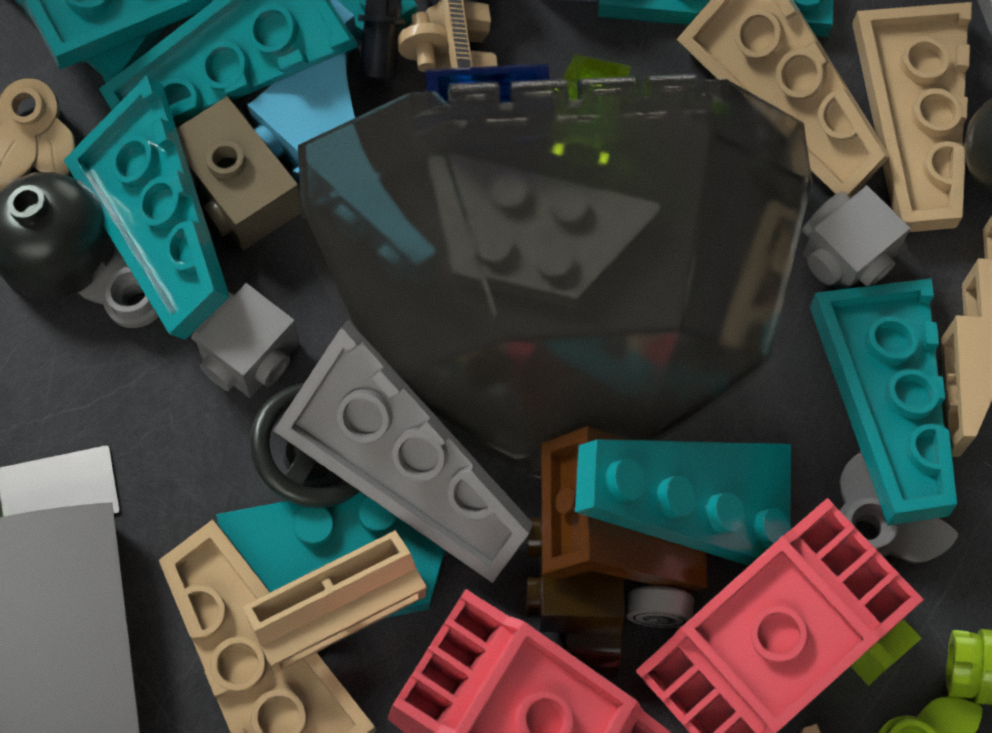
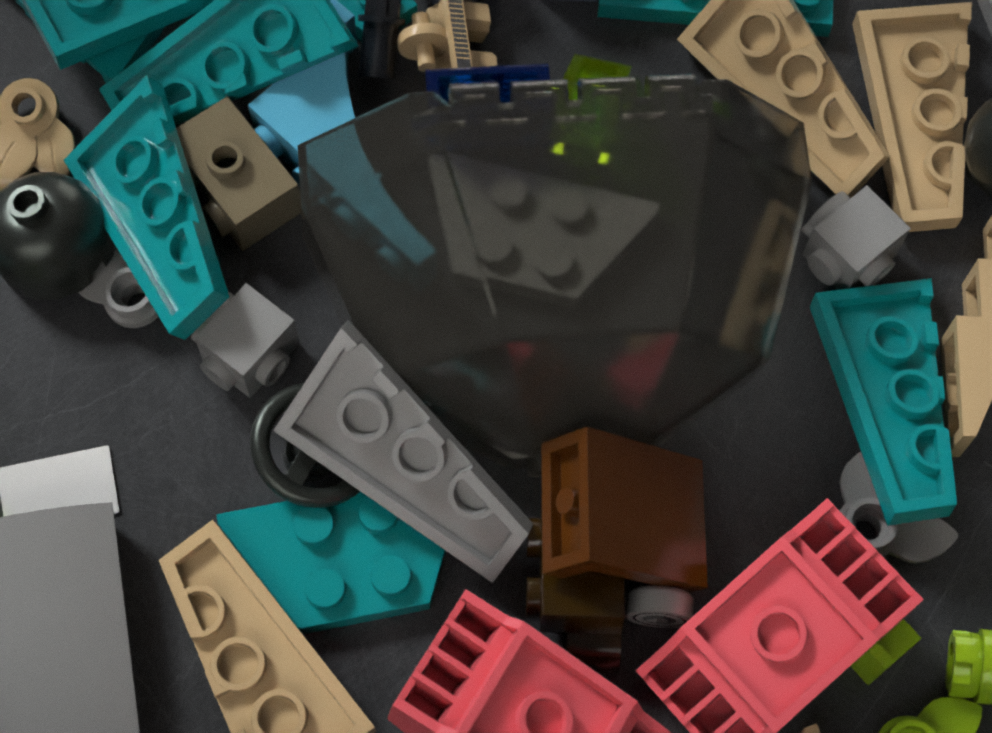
tan piece [242,530,426,674] -> none
teal wing [575,439,791,566] -> none

